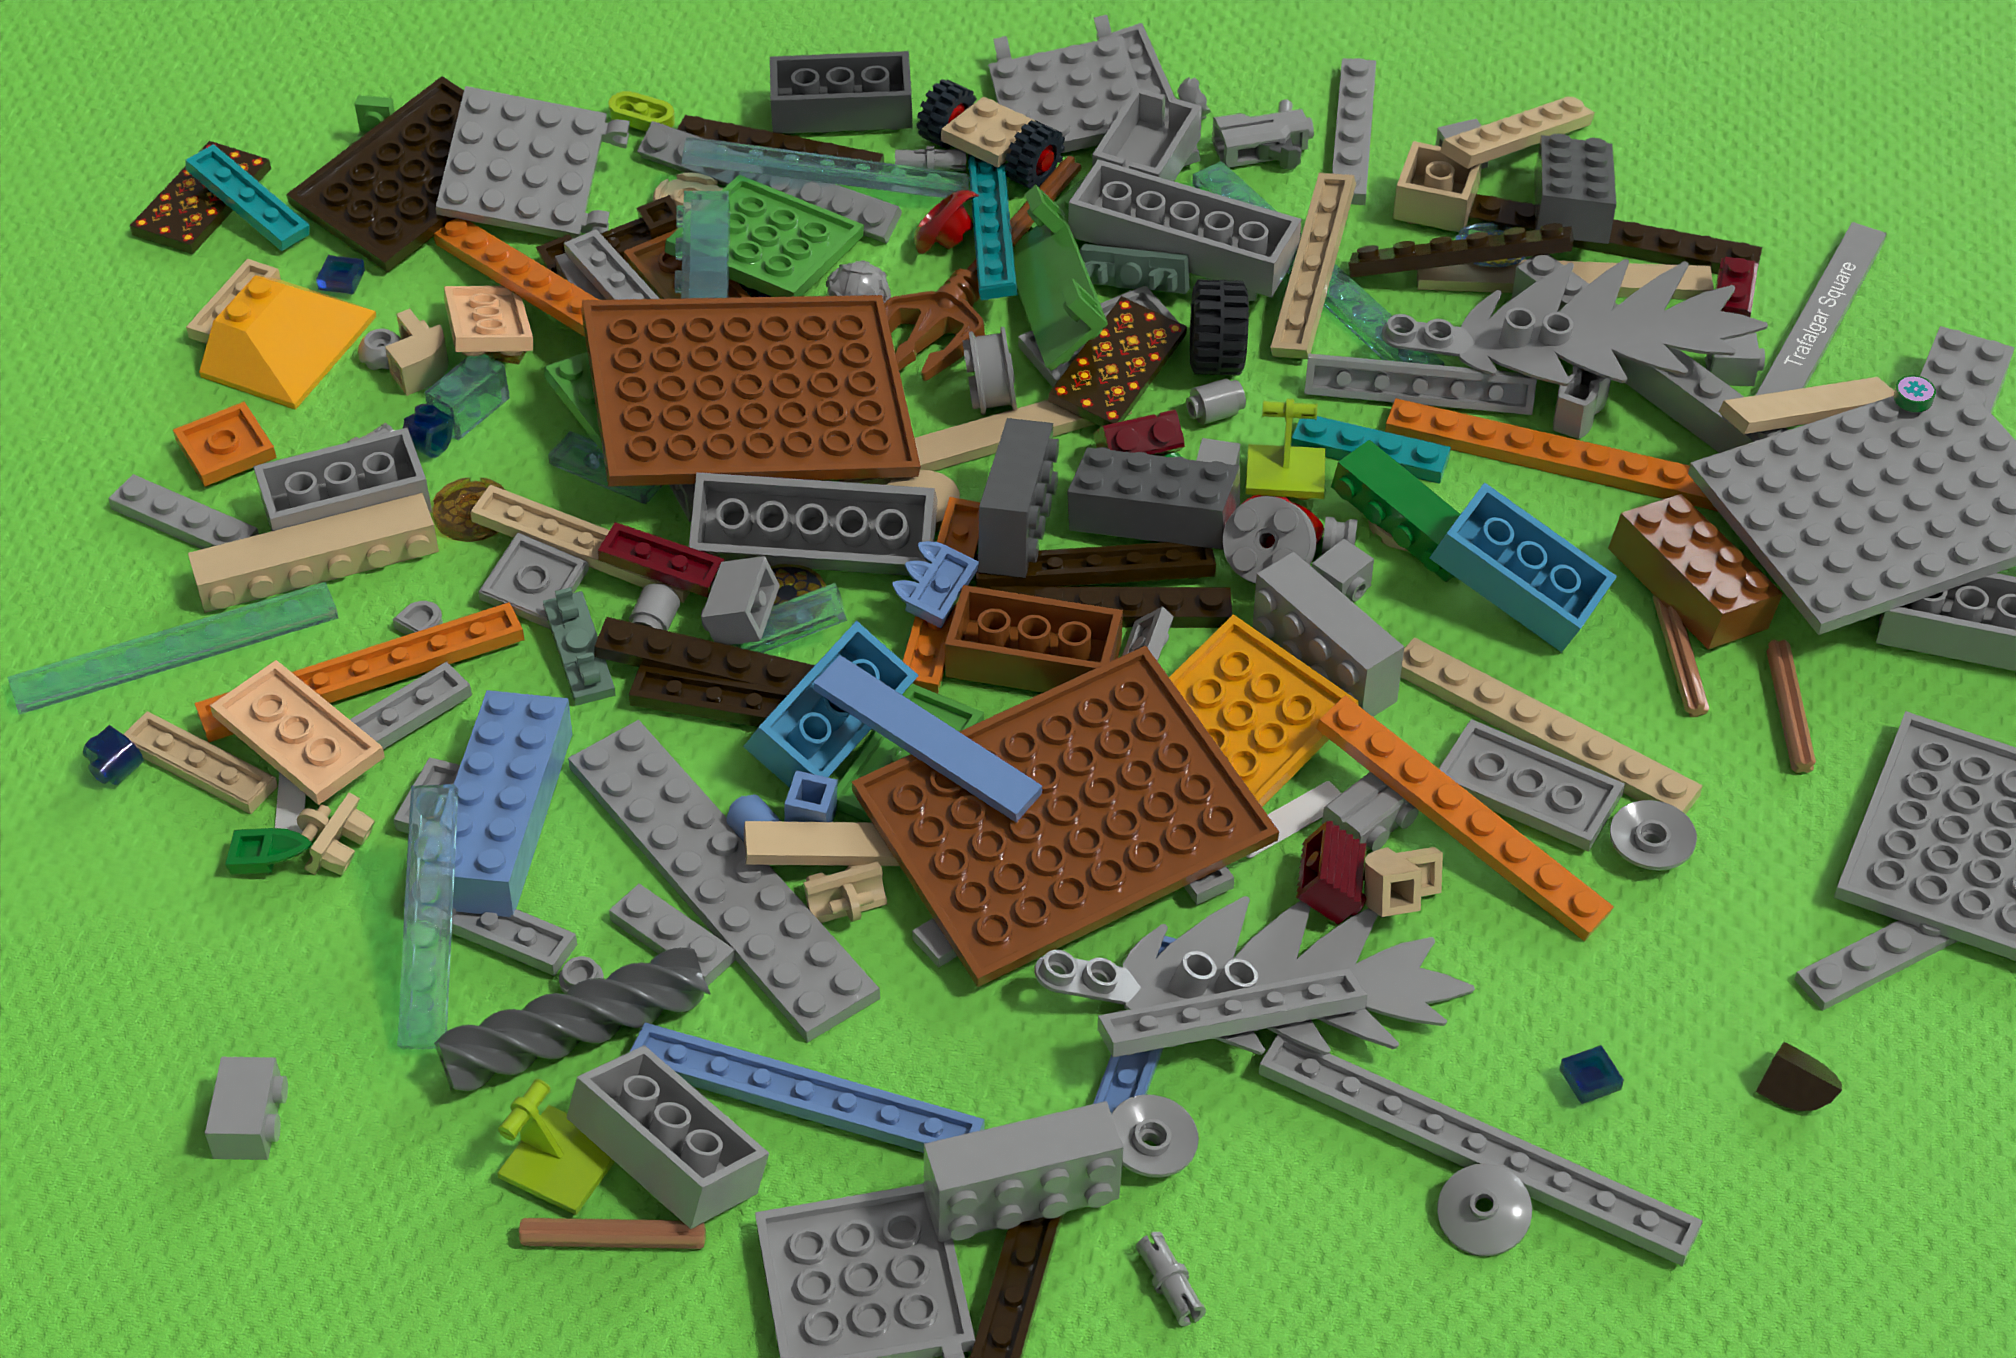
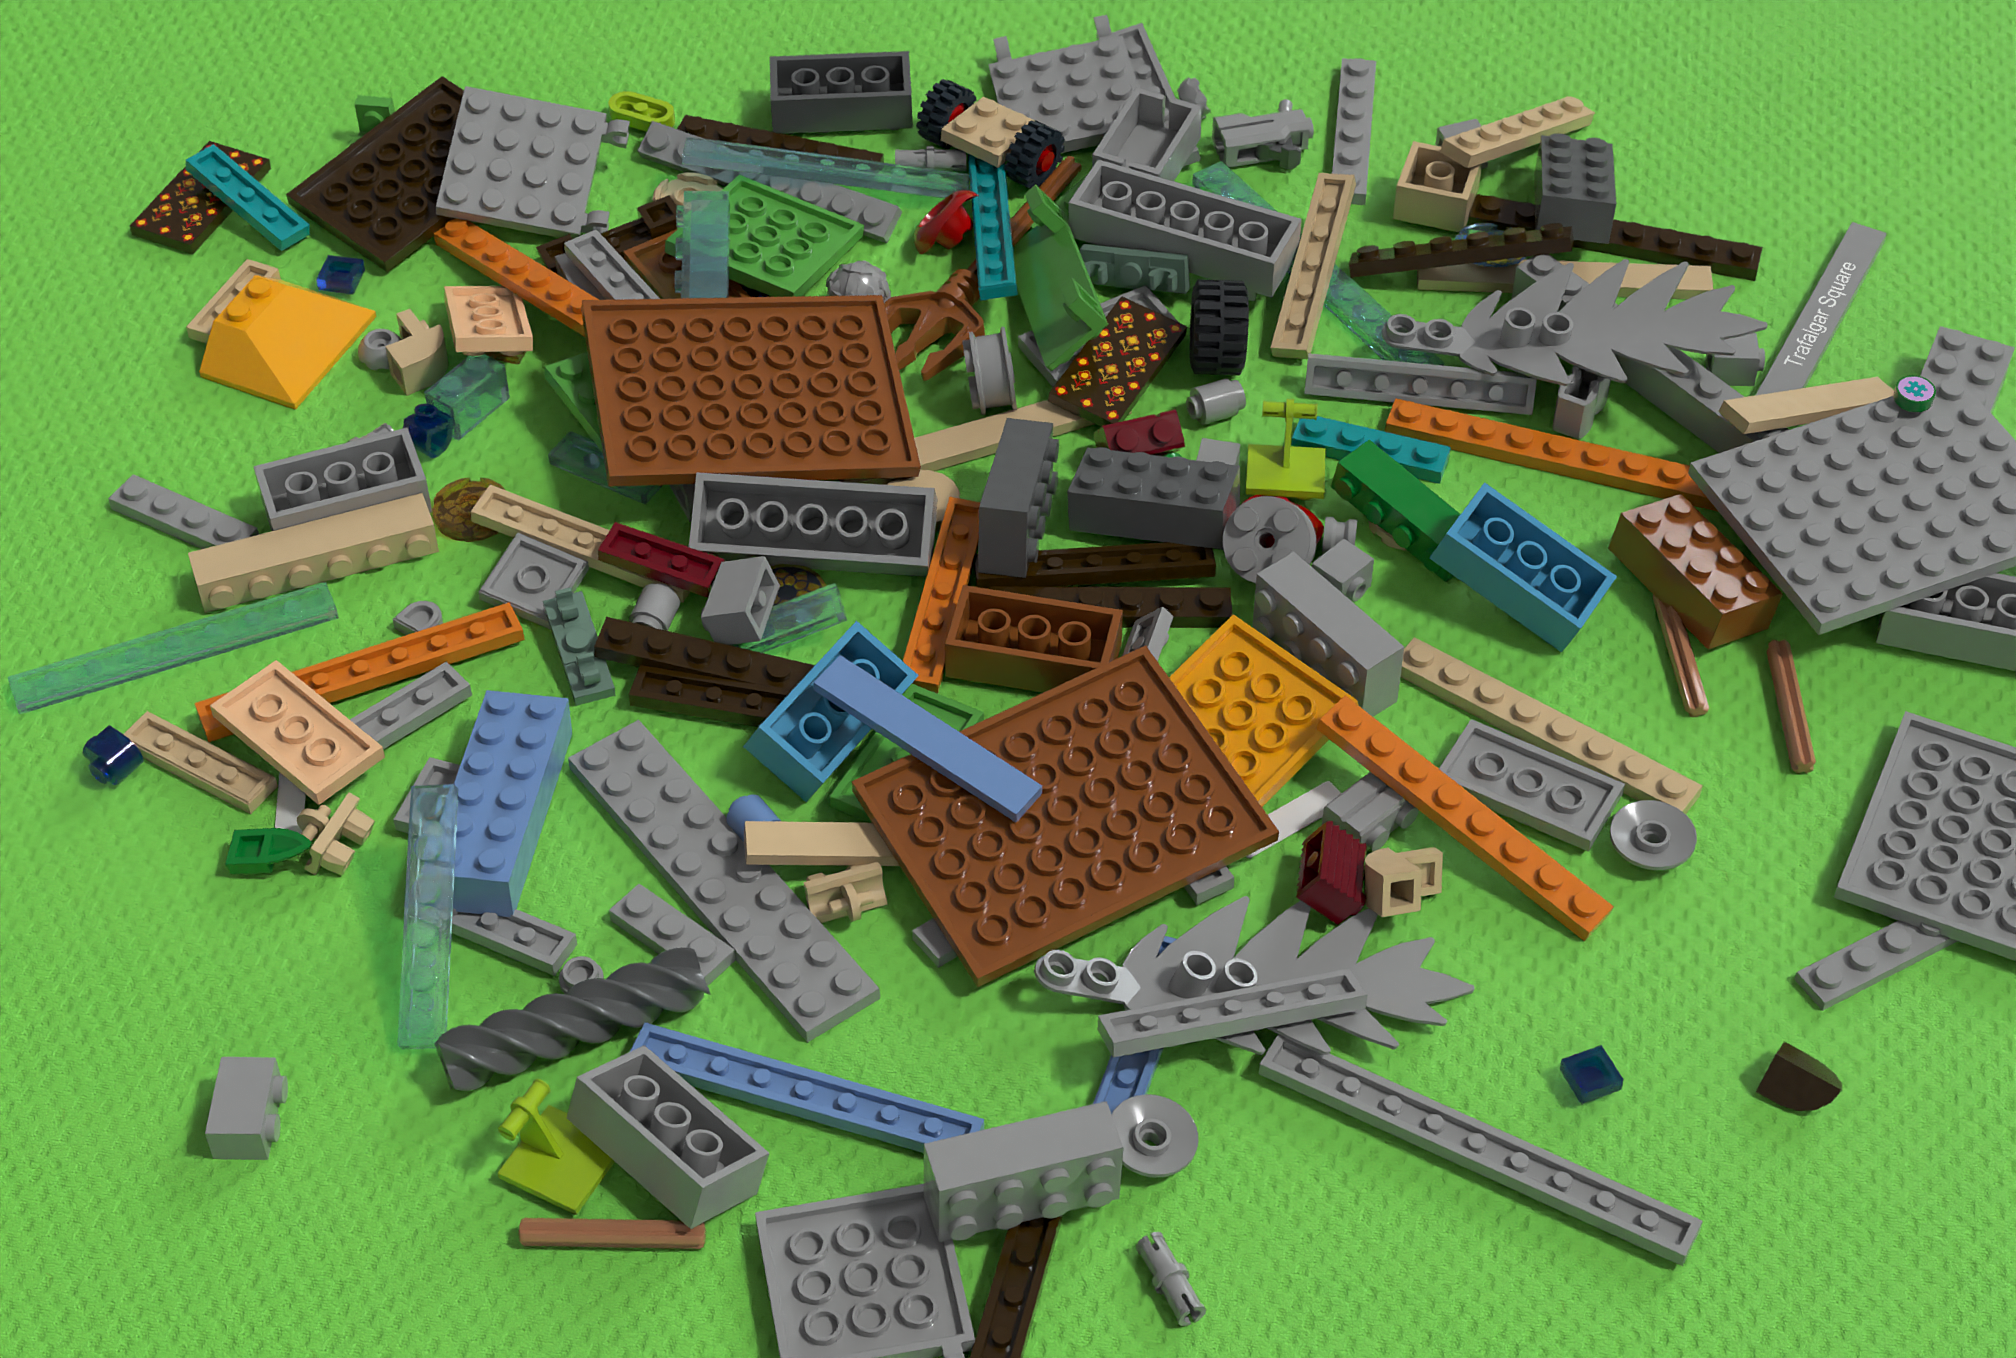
orange plate [173,401,277,487] -> none
medium blue brick [785,771,837,822] -> none
medium blue plate [892,541,979,628] -> none
light grey dish [1437,1164,1532,1257] -> none
dark red brick [1715,257,1758,317] -> none

